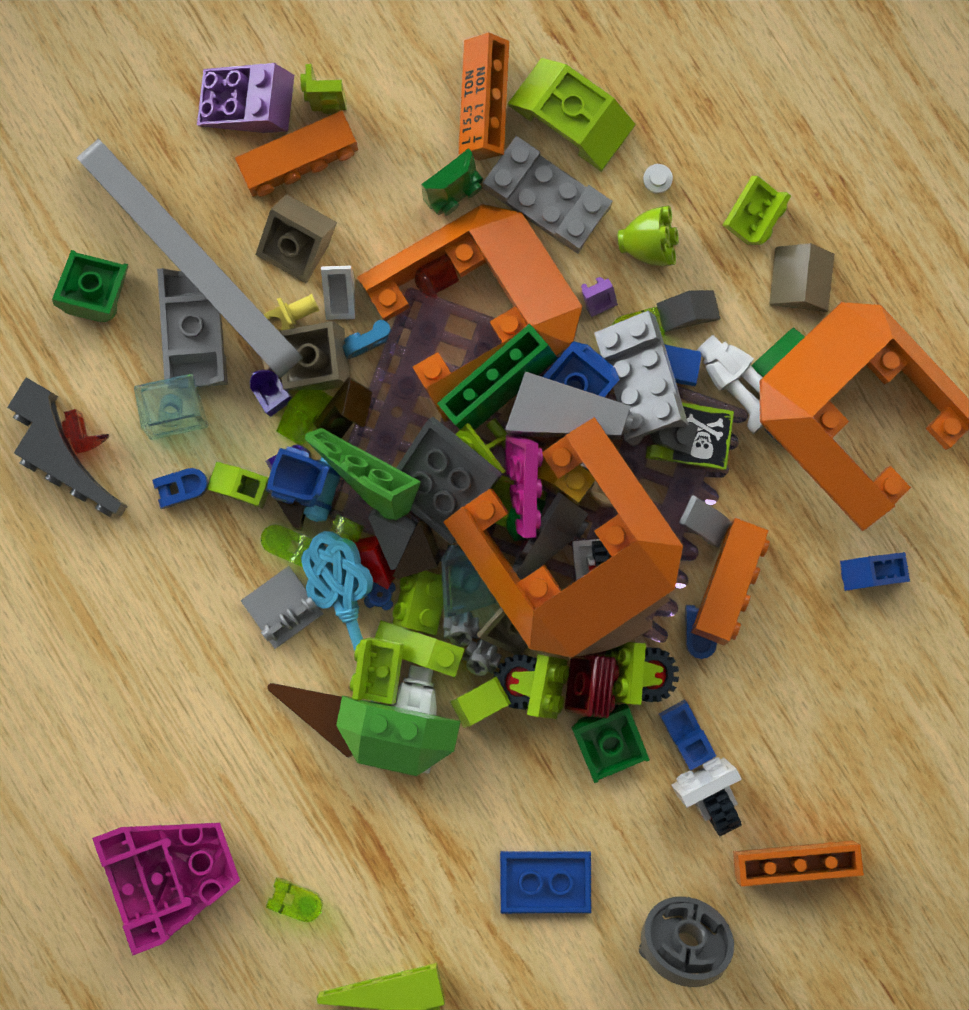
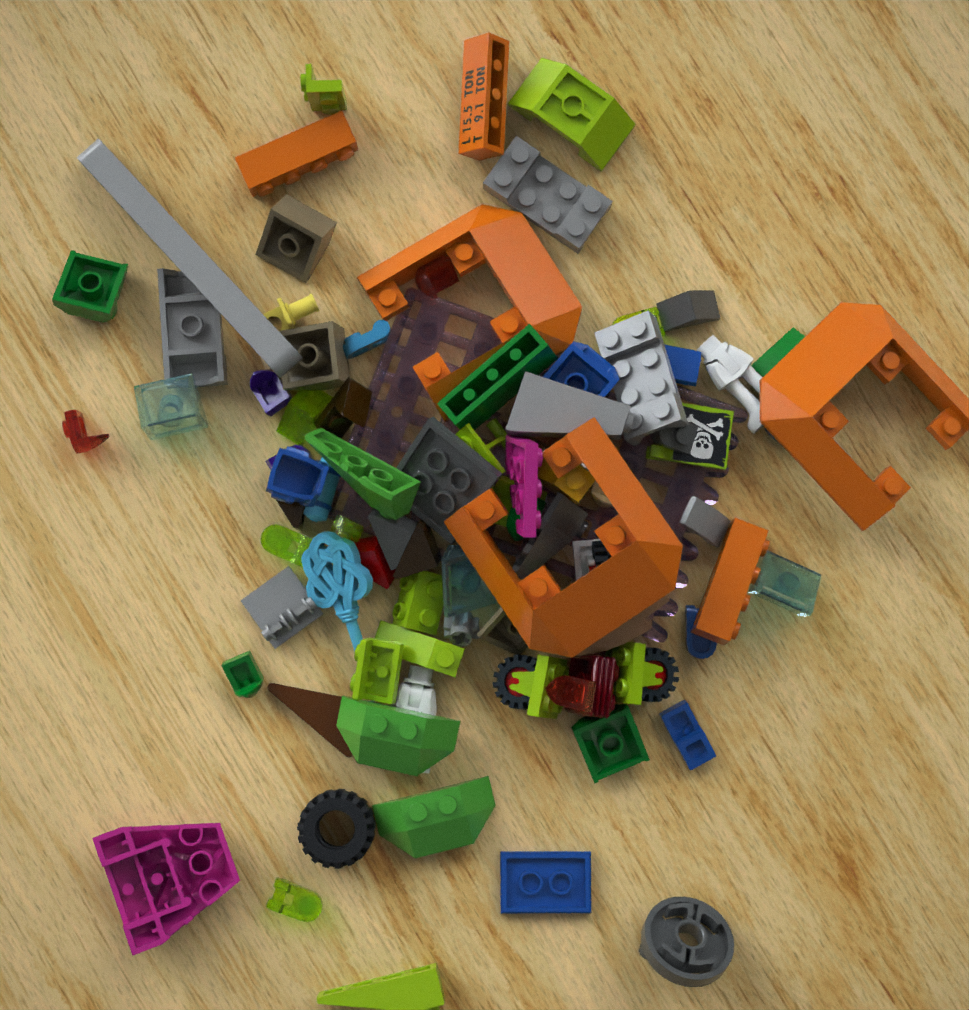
dark grey arch [7,377,128,517] -> none
blue plate [152,468,208,509] -> none
medium lavender slope [197,63,295,133] -> none
lime slope [207,461,269,509] -> none
white slope [321,266,355,320] -> none
blue plate [364,582,396,610] -> none
green slope [421,148,483,216] -> none
lime slope [450,677,511,728] -> none
light grey gear [462,639,502,676] -> none
medium lavender tile [581,277,618,317] -> none
lime piece [618,206,679,266] -> none
white plate [643,164,673,193] -> none
white plate [671,757,742,836] -> none
lime bracket [722,176,791,245] -> none
orange brick [733,840,864,887] -> none
dark tan slope [769,243,834,312] -> none
blue arch [840,552,910,591] -> none
none -> green plate [221,650,264,698]
none -> black tyre [297,789,376,869]
none -> bright green wedge [372,776,496,858]
none -> clear red plate [545,675,597,712]
none -> clear light blue slope [748,550,821,617]

